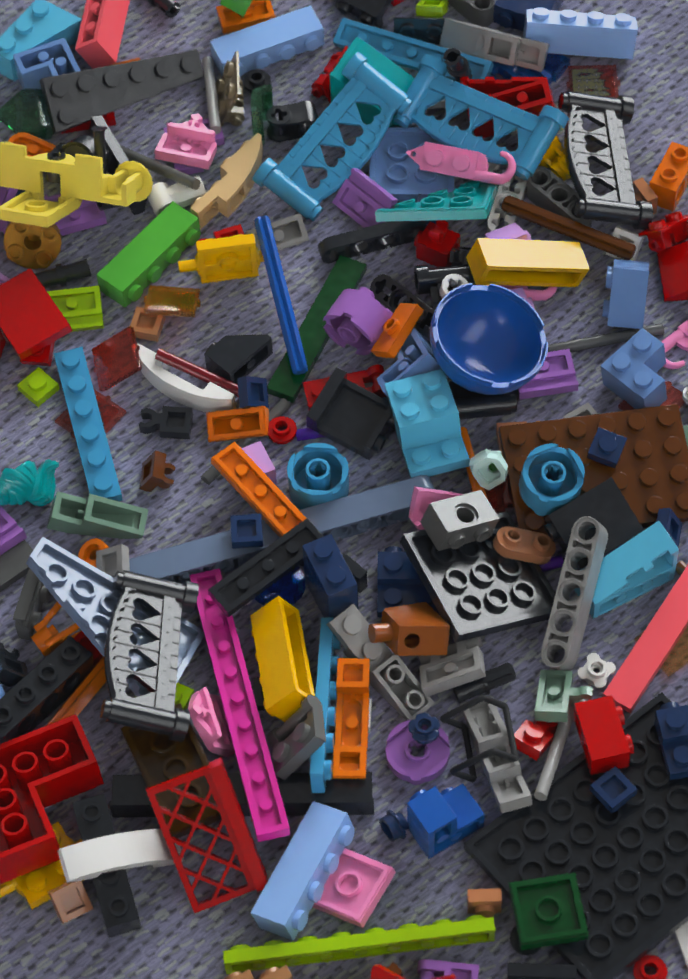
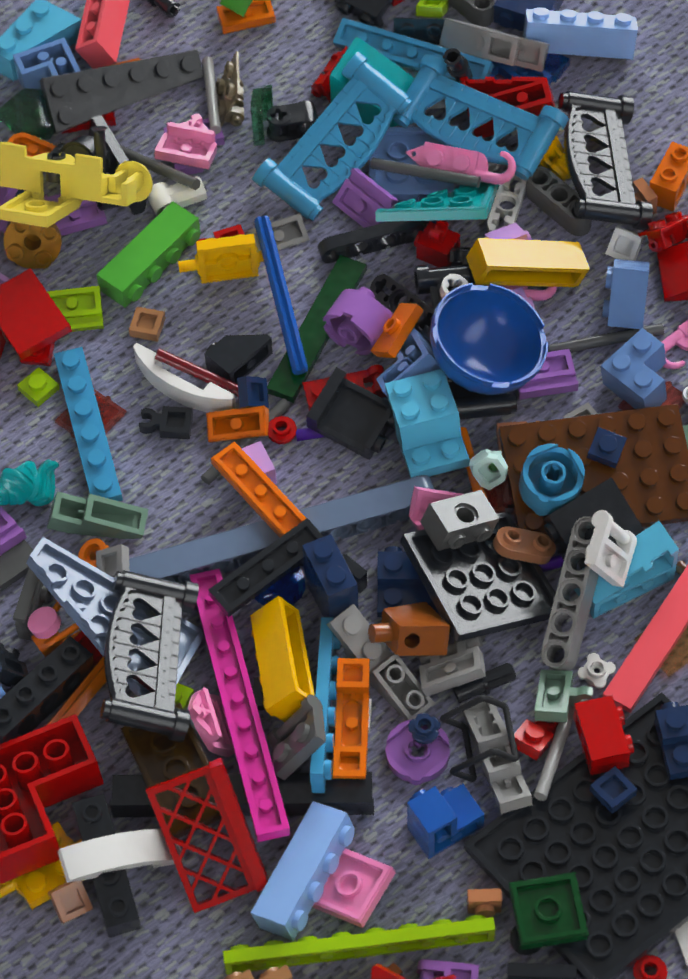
black pin [34,259,92,288] -> none
clear red piece [92,326,142,391] -> none
reddish brown tile [139,450,175,492] -> none
clear orange piece [144,285,201,318] -> none
tan slope [190,133,263,230] -> none
light blue brick [210,5,324,77] -> none
dark blue plate [230,513,264,549] -> none
black plate [243,69,271,95] -> none
dark azure brick [287,443,350,509] -> none
dark blue plate [379,810,409,842] -> none
reddish brown axle [501,195,636,260] -> none
piece [566,65,620,98] -> none
dark blue plate [654,508,682,547] -> none
none -> bright pink tile [27,606,61,639]
none -> dark grey bar [370,158,481,188]
none -> white plate [584,510,637,587]

